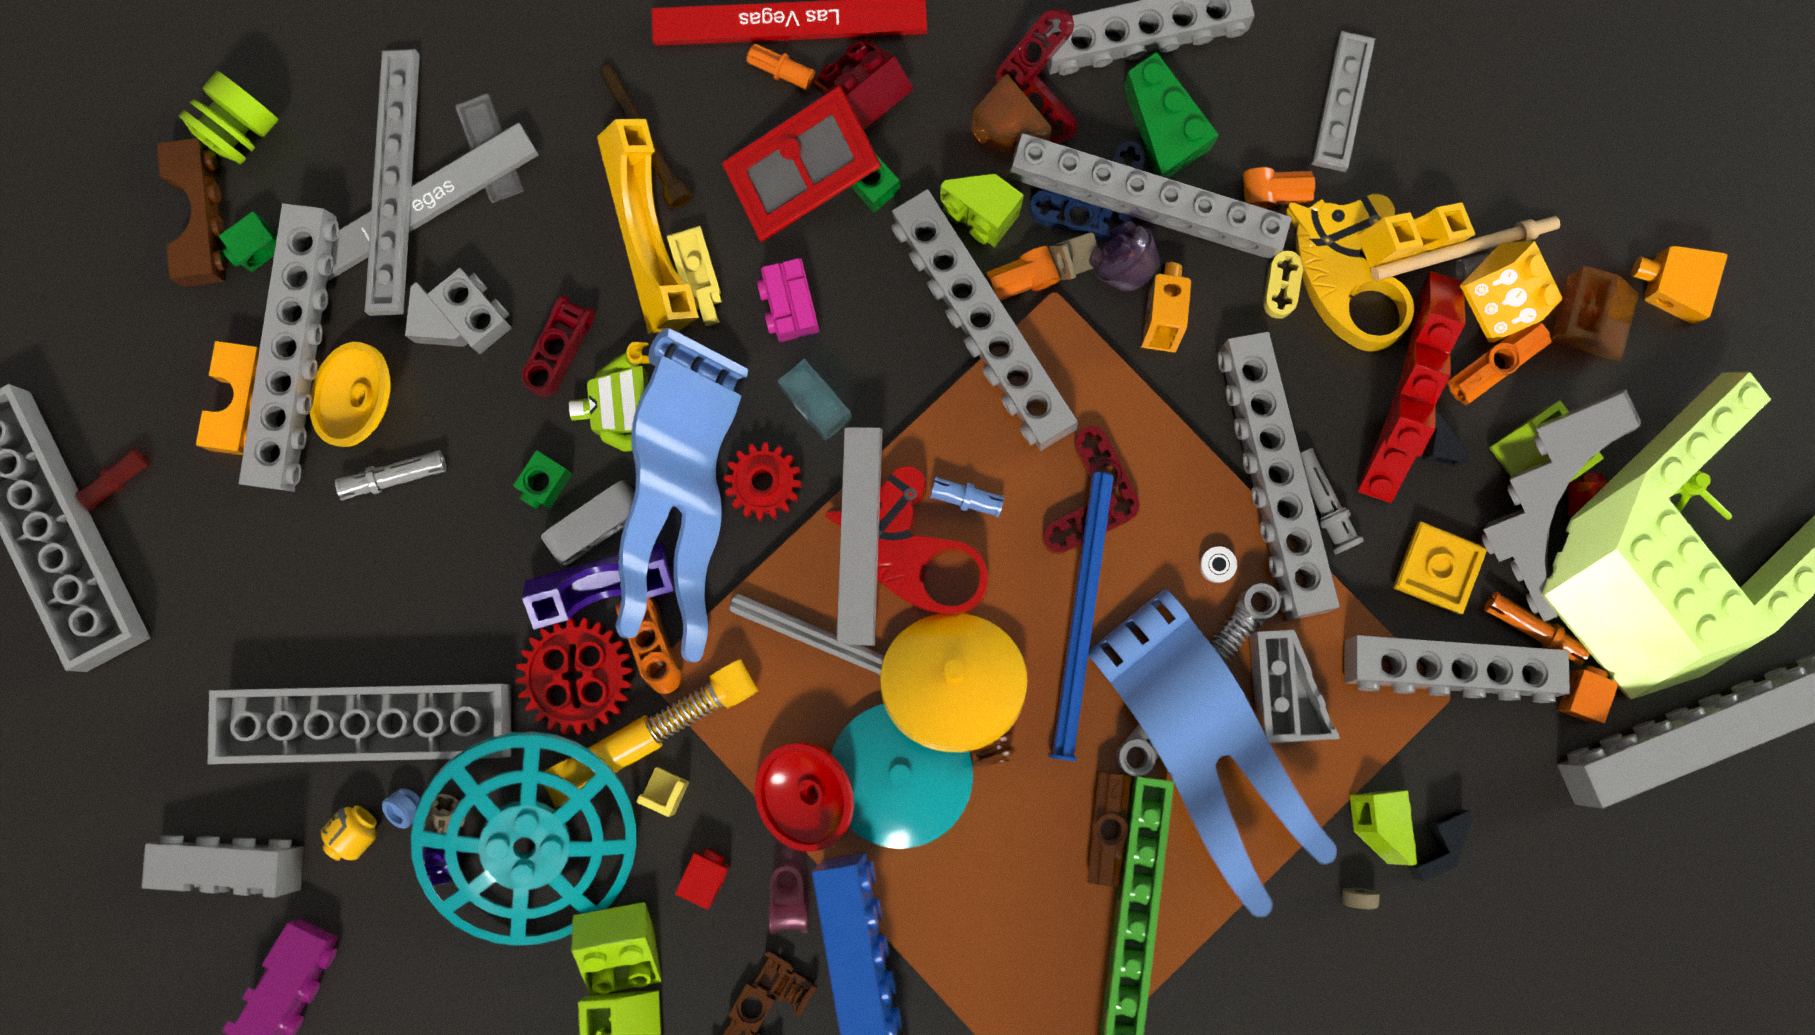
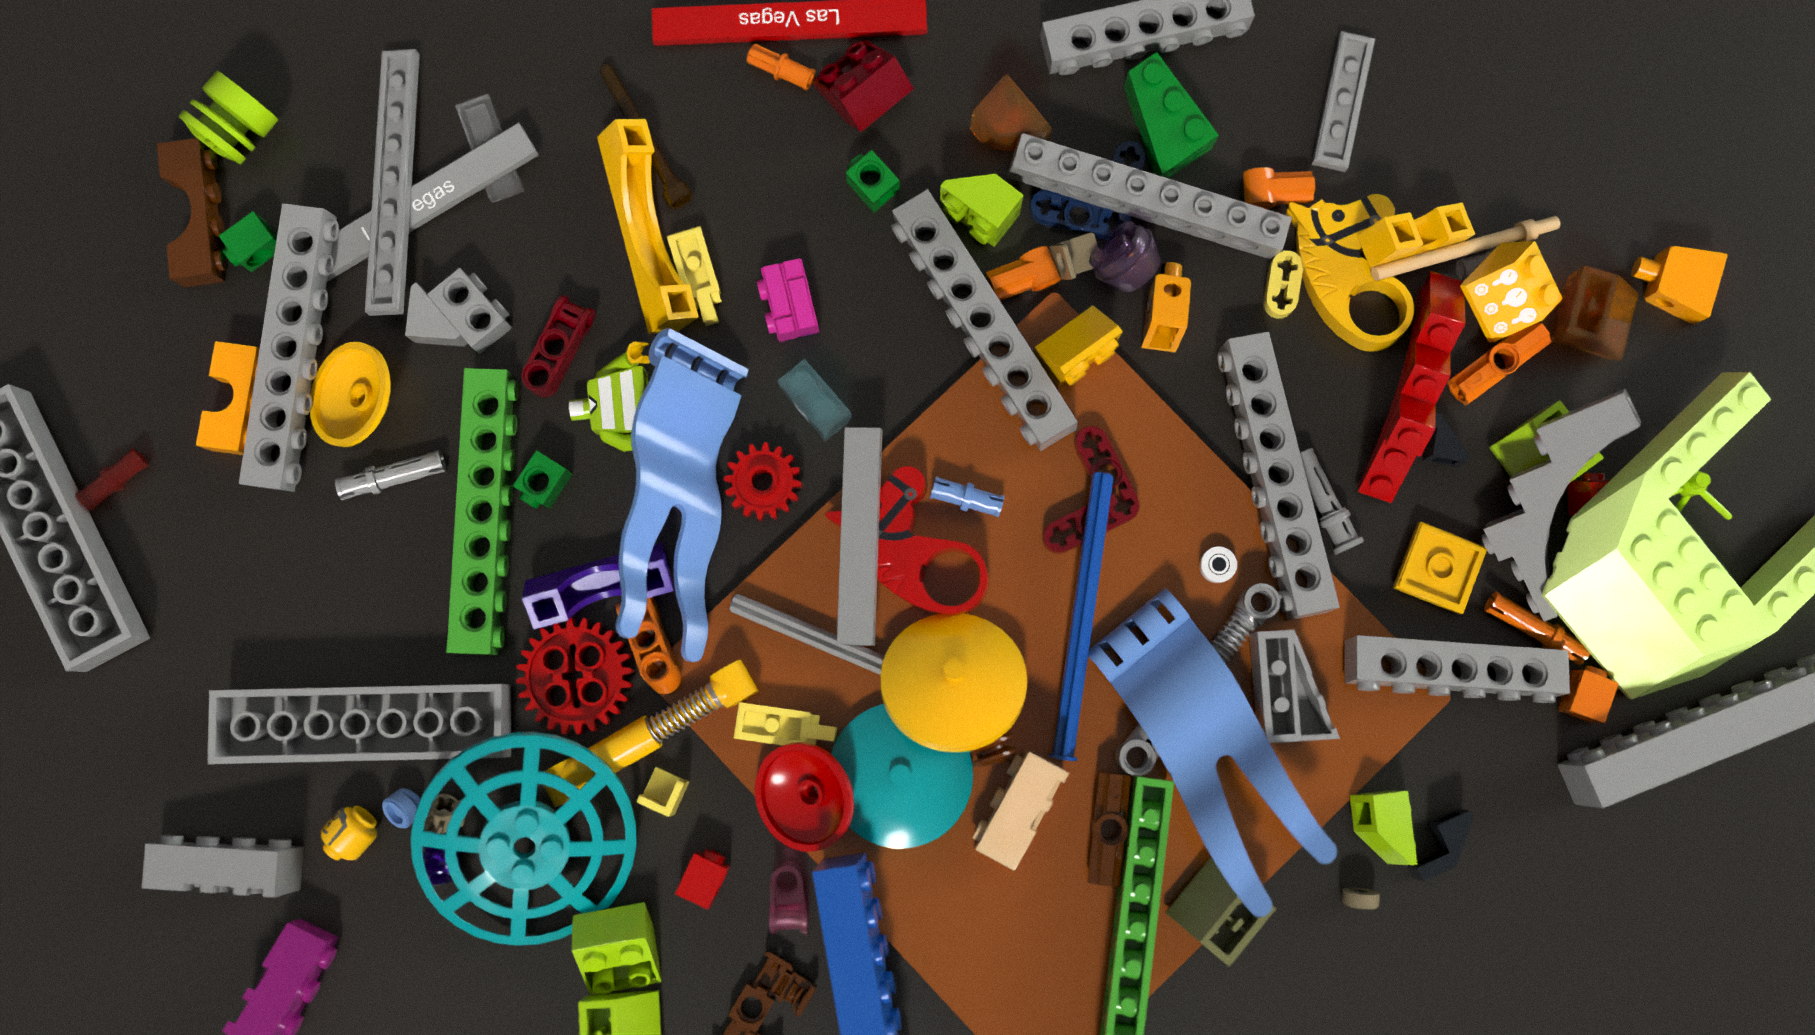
light grey beam [541,479,635,567] -> none
red door [722,86,881,242] -> none
dark red beam [996,8,1077,144] -> none
none -> bright green brick [447,368,519,655]
none -> light yellow hinge [734,702,837,745]
none -> tan wedge [972,751,1069,871]
none -> yellow slope [1034,306,1123,387]
none -> olive slope [1165,856,1277,967]

